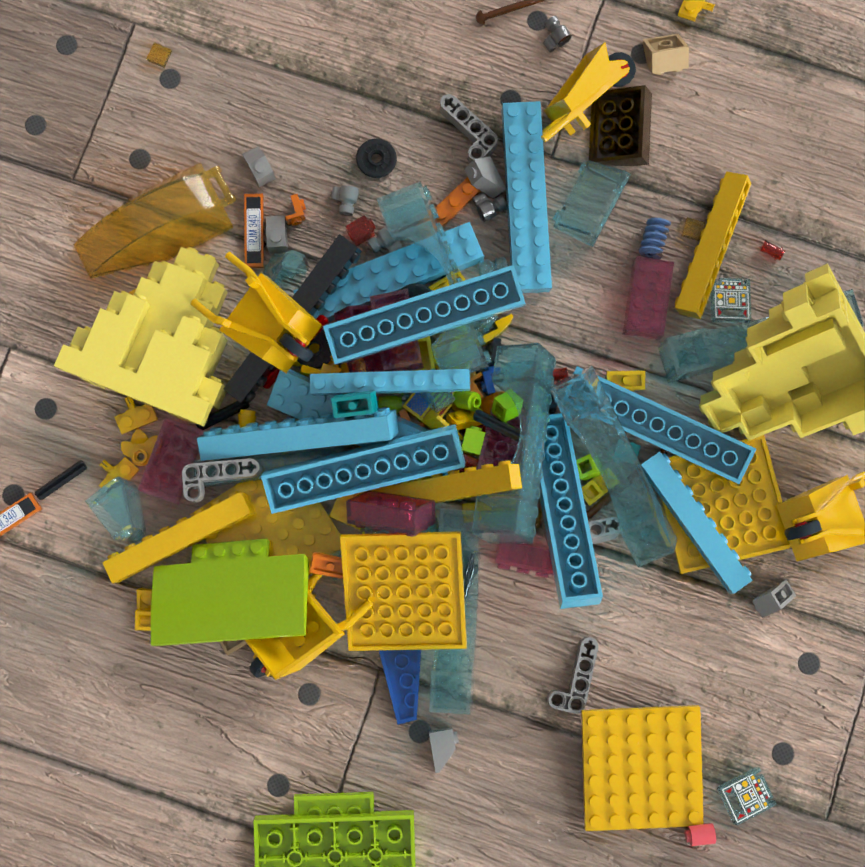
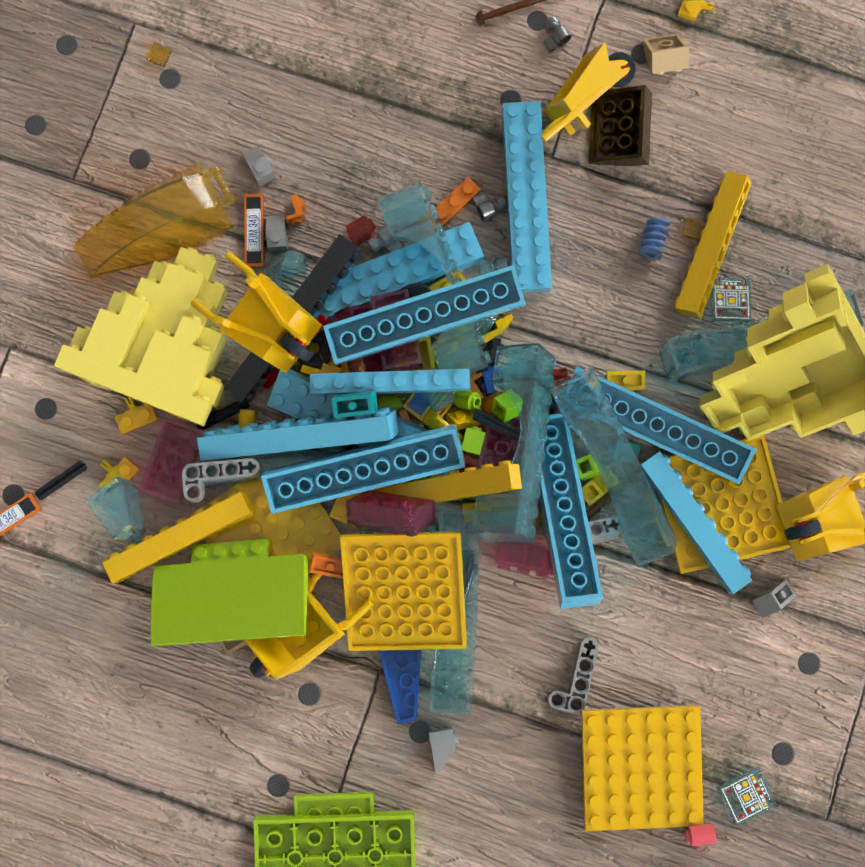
yellow plate [121,429,160,467] -> none
yellow slope [135,588,152,631] -> none
light grey piece [331,185,359,216] -> none
black wheel [356,138,397,178] -> none
light grey beam [440,94,498,164] -> none
light grey slope [464,156,506,199] -> none
clear light blue windscreen [552,160,631,247] -> none
clear pink brick [622,256,674,340] -> none
clear red pin [760,240,785,261] -> none

